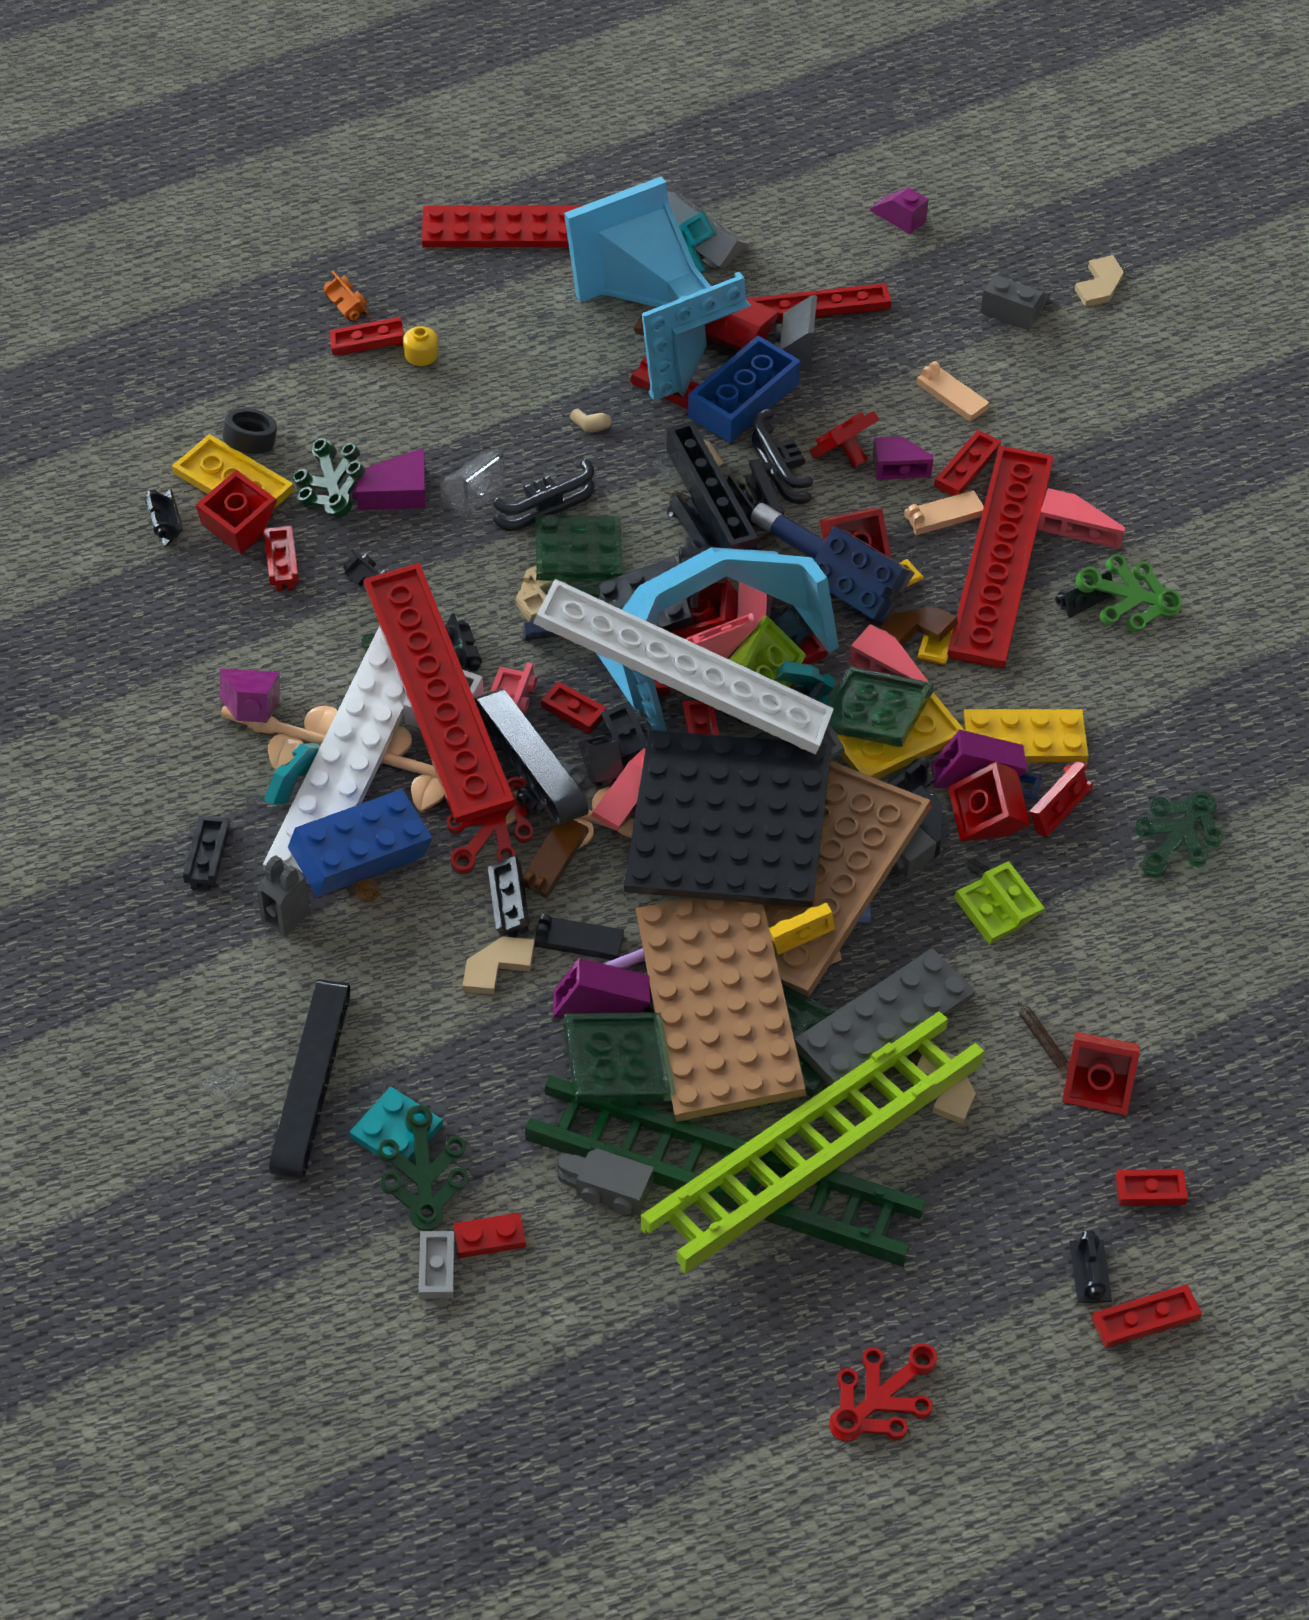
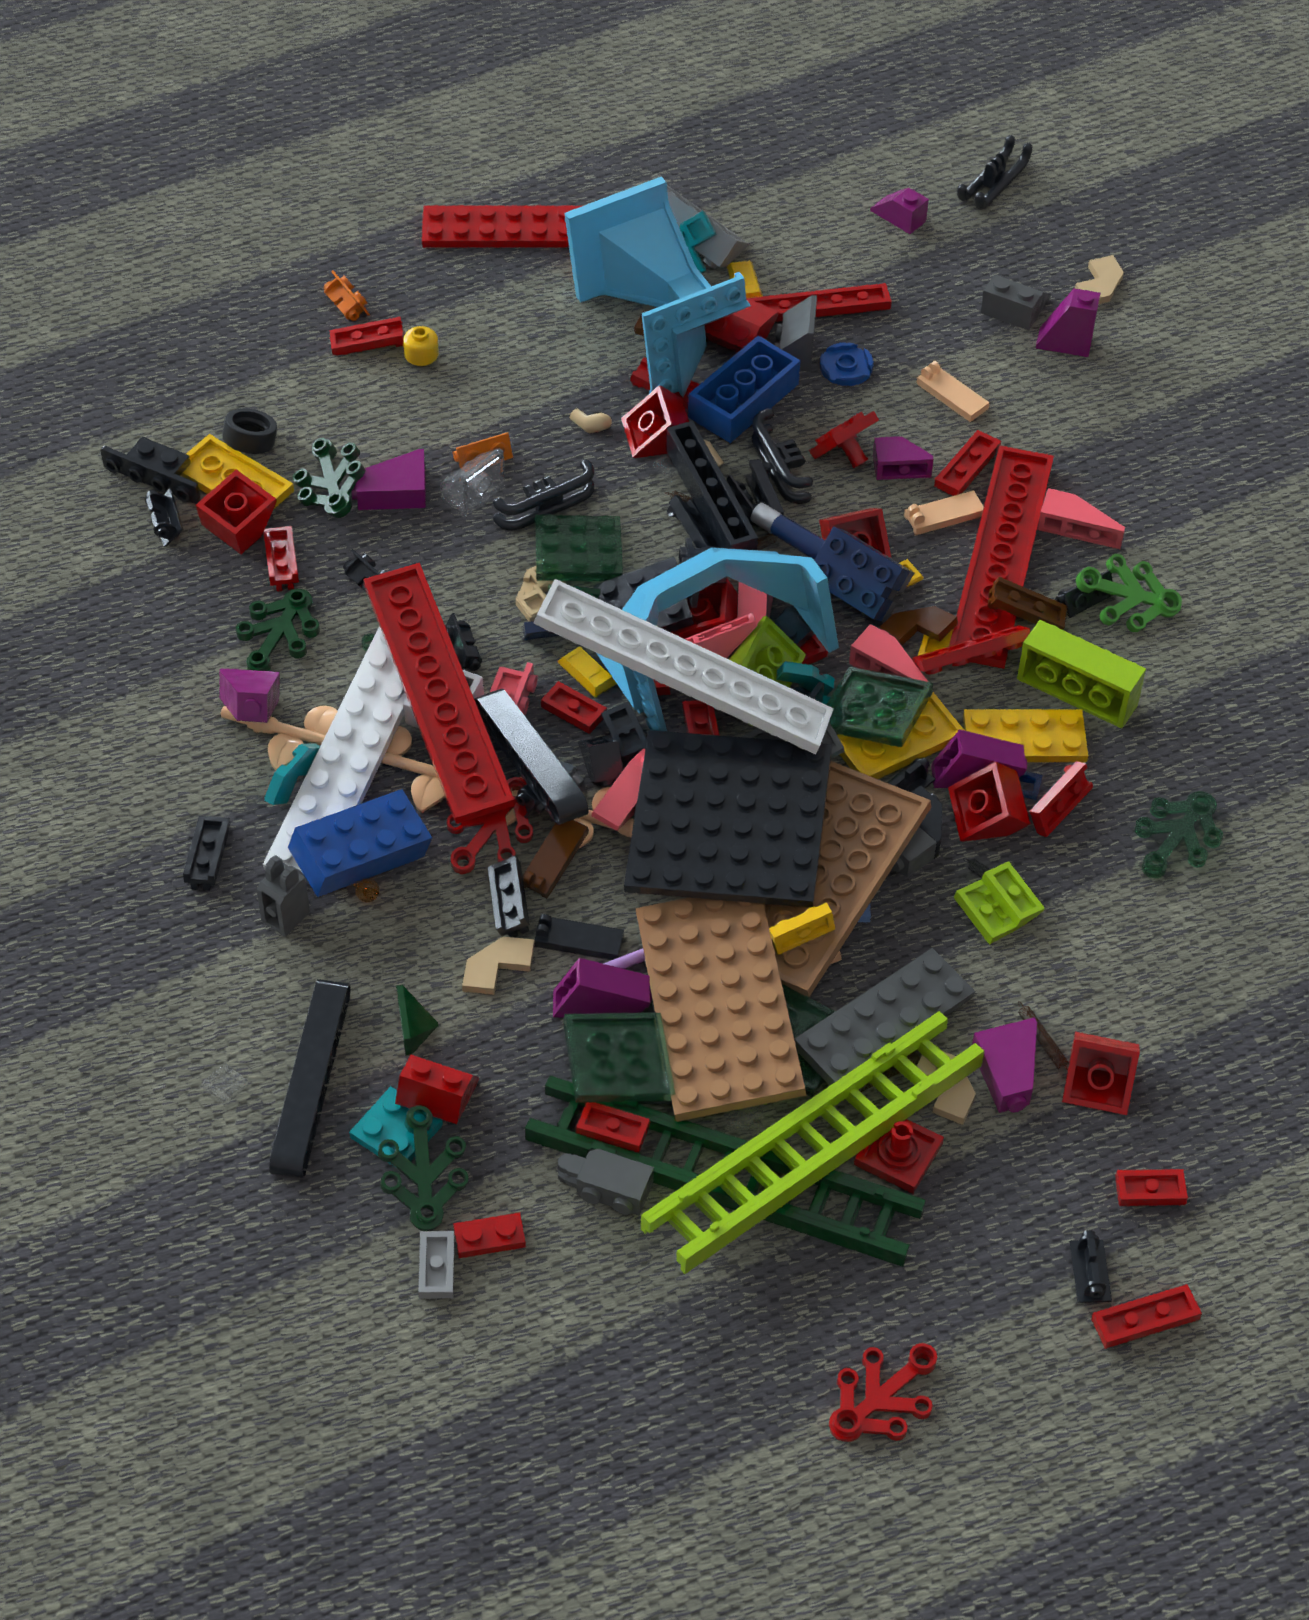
none -> black bracket [100,437,201,504]
none -> dark green plant [236,589,320,671]
none -> red slope [395,1055,479,1124]
none -> dark green slope [396,985,438,1056]
none -> orange hinge [453,432,513,473]
none -> yellow tile [558,646,617,697]
none -> red plate [576,1100,650,1153]
none -> red slope [621,385,689,458]
none -> yellow tile [727,261,763,298]
none -> blue tile [820,343,873,386]
none -> red plate [854,1119,944,1194]
none -> red plate [912,625,1031,675]
none -> black piece [957,135,1033,209]
none -> magenta slope [972,1017,1037,1113]
none -> reddish brown hinge [988,577,1067,630]
none -> lime brick [1017,620,1146,729]
none -> magenta slope [1036,288,1101,357]

